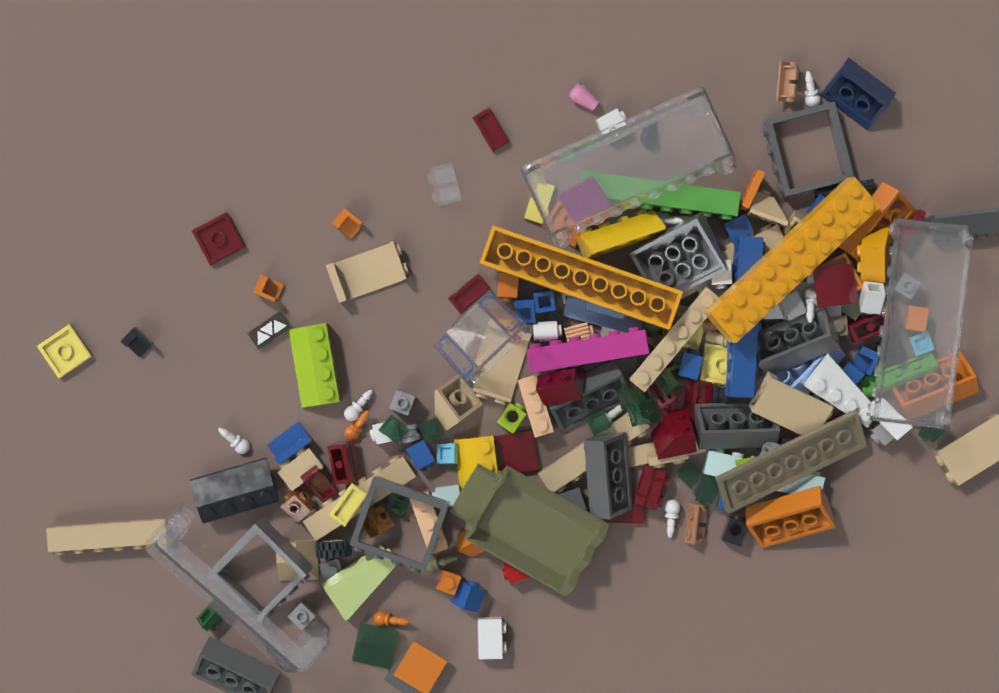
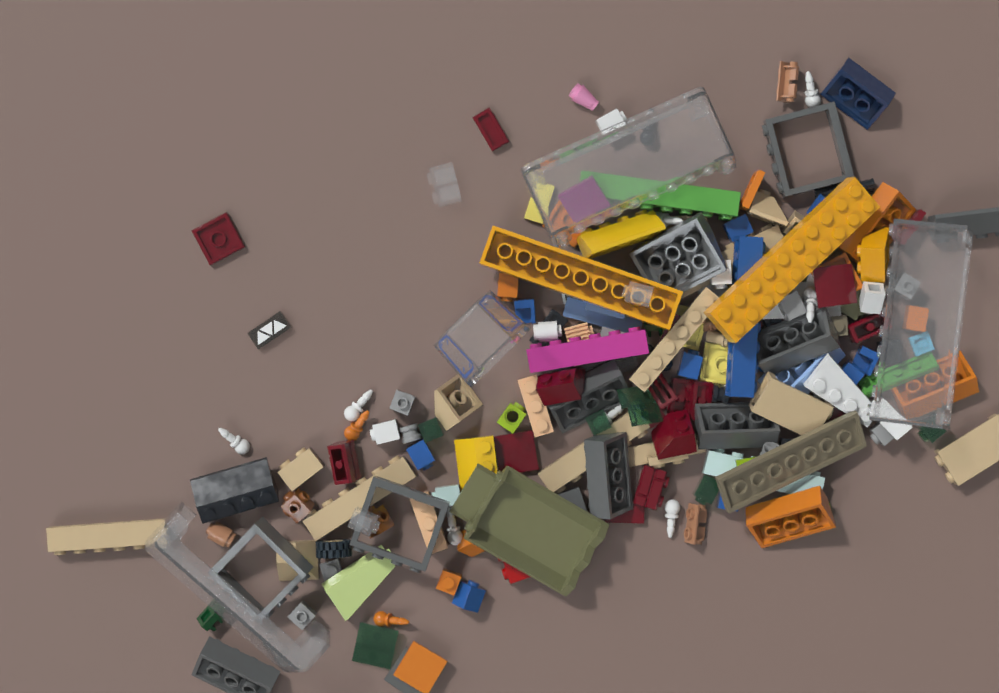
light yellow tile [37,324,93,379] -> none
black panel [120,327,154,357] -> none
orange panel [253,274,284,303] -> none
blue panel [267,422,312,465] -> none
lime slope [289,323,341,408] -> none
dark red tile [300,465,338,503] -> none
tan panel [326,241,409,303] -> none
light yellow tile [329,483,367,527] -> none
orange panel [332,208,364,238] -> none
clear green panel [378,414,410,444] -> none
dark green tile [385,492,410,517] -> none
olive bar [425,556,458,573] -> none
medium azure plate [437,443,458,465] -> none
dark red tile [448,273,491,314] -> none
tan panel [473,323,532,405] -> none
white brick [478,617,506,659] -> none
blue brick [533,289,556,313] -> none
clear green panel [655,362,684,396] -> none
clear green panel [675,460,705,489] -> none
black brick [720,514,748,547] -> none
none -> nougat brick [206,521,237,548]
none -> clear brick [347,507,381,537]
none -> white bar [447,507,463,545]
none -> clear brick [622,281,654,308]

